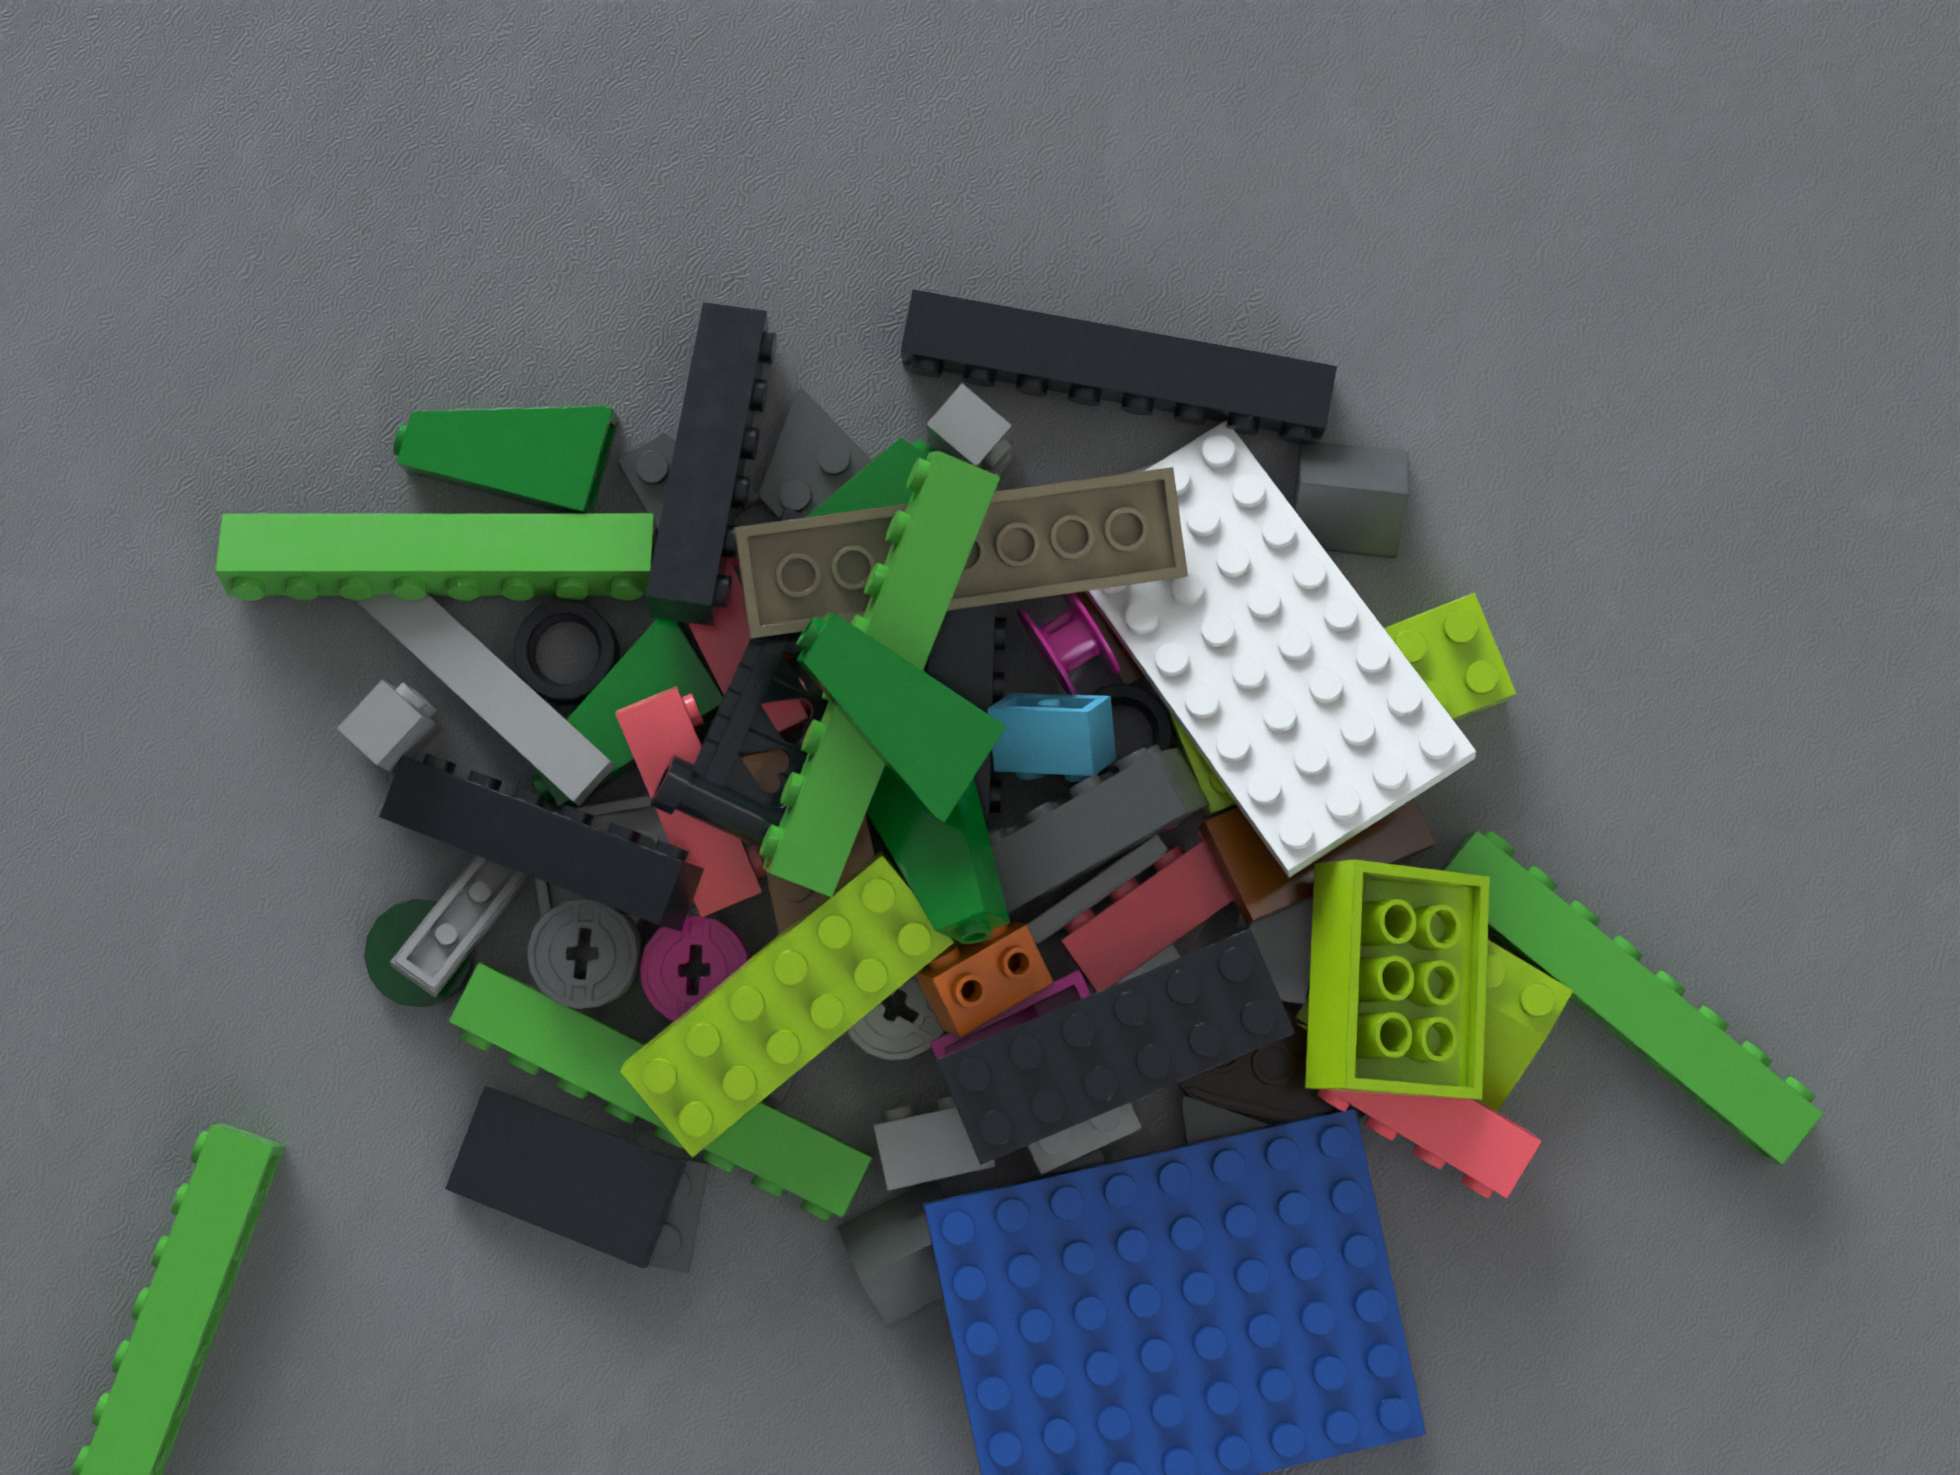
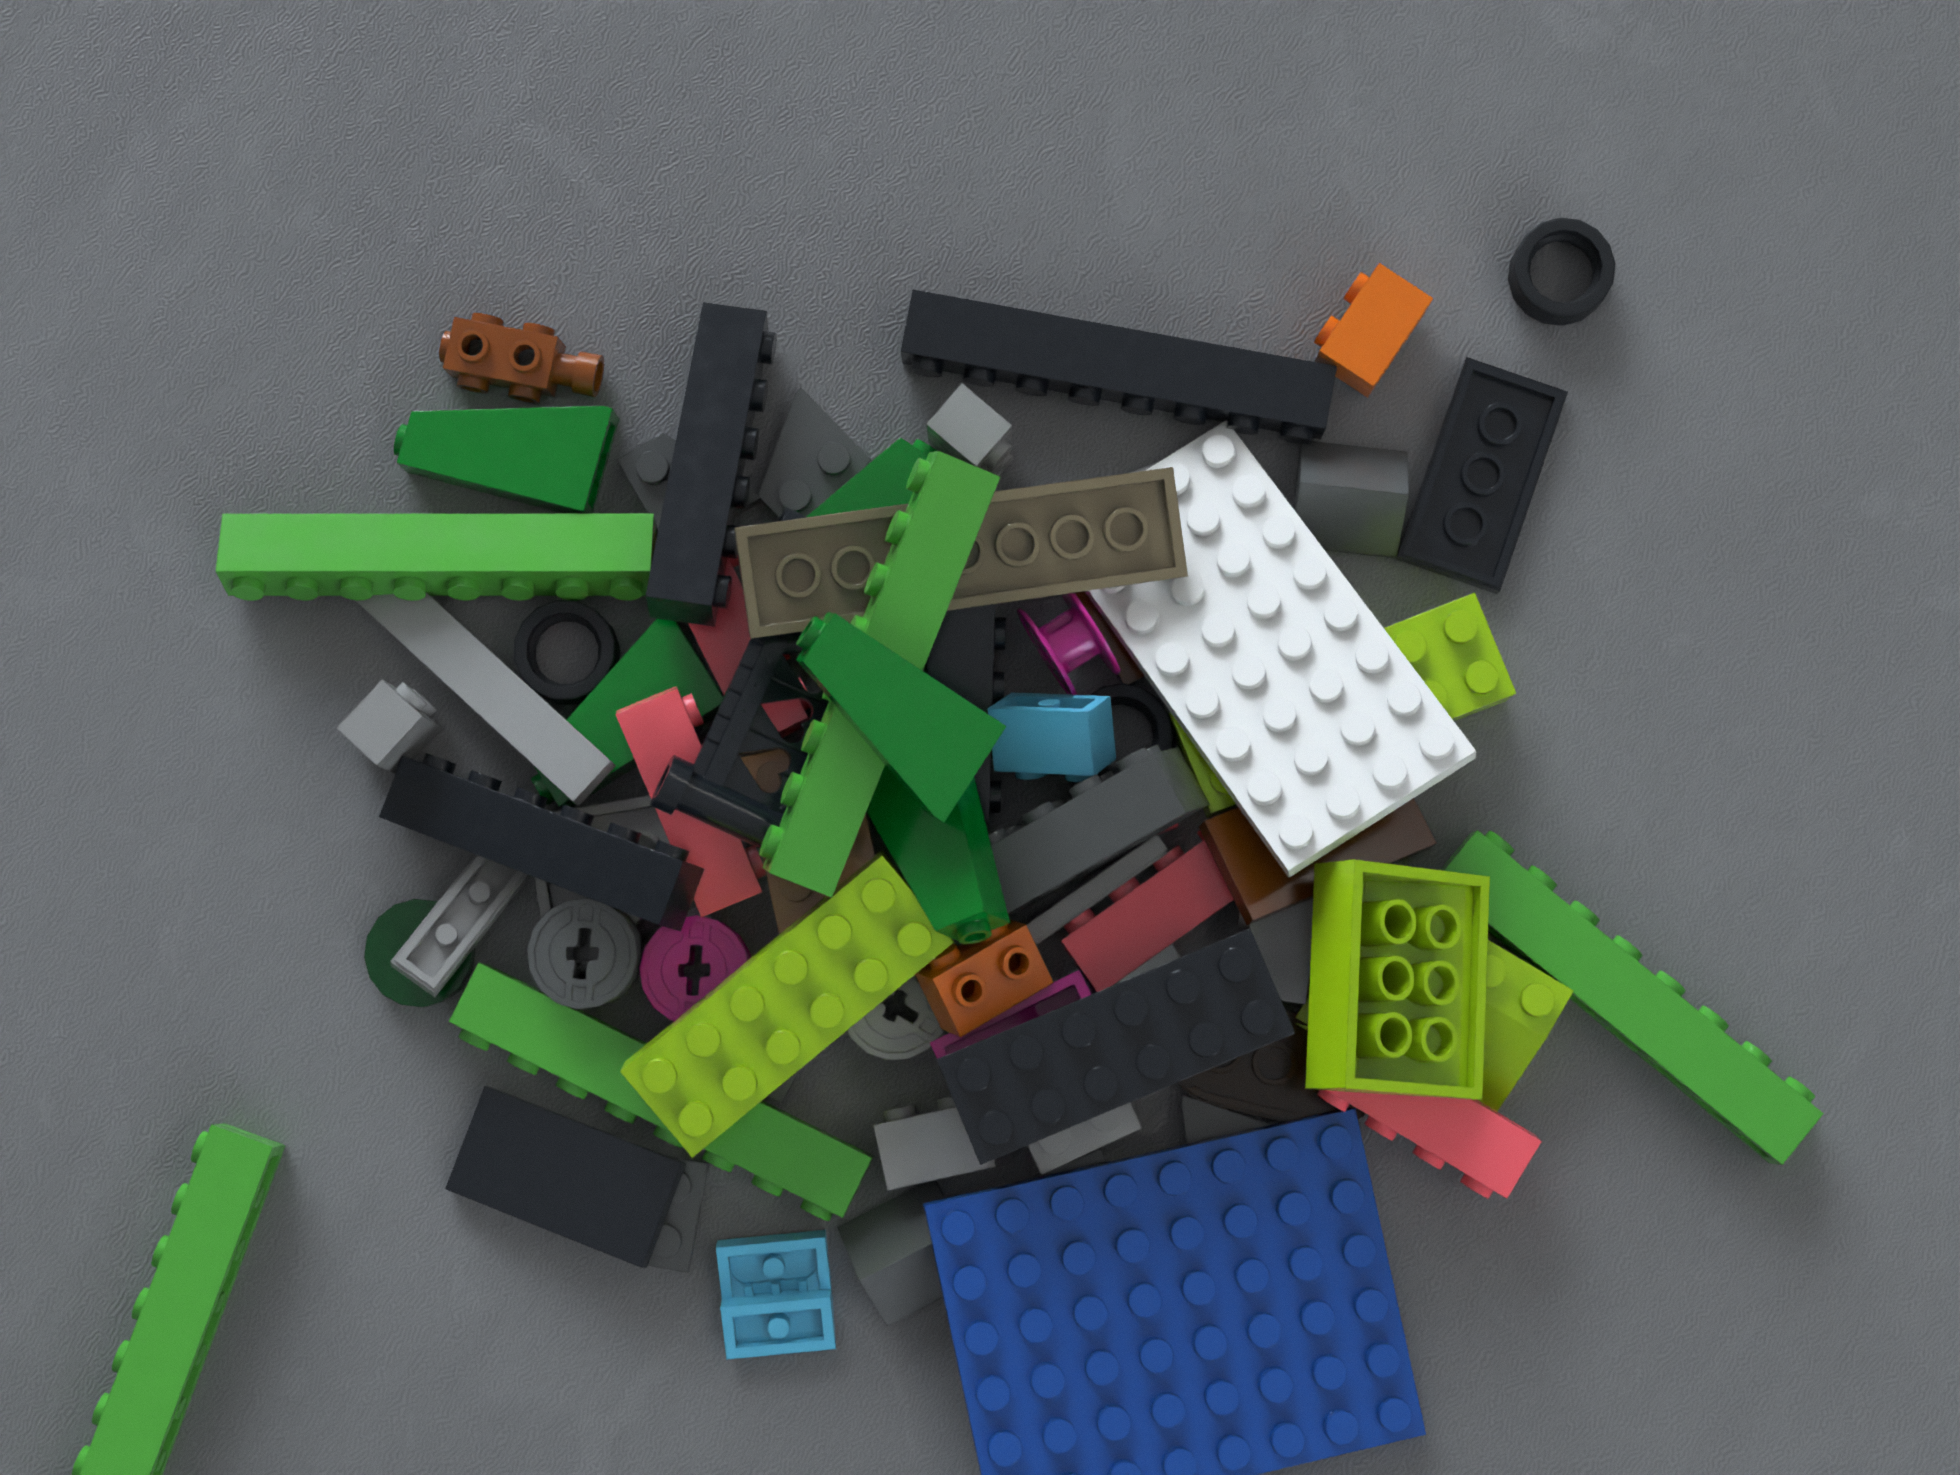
none -> dark orange brick [439,313,604,404]
none -> medium azure slope [716,1230,836,1360]
none -> orange brick [1314,263,1433,398]
none -> black tile [1396,357,1568,594]
none -> black tyre [1508,217,1616,326]

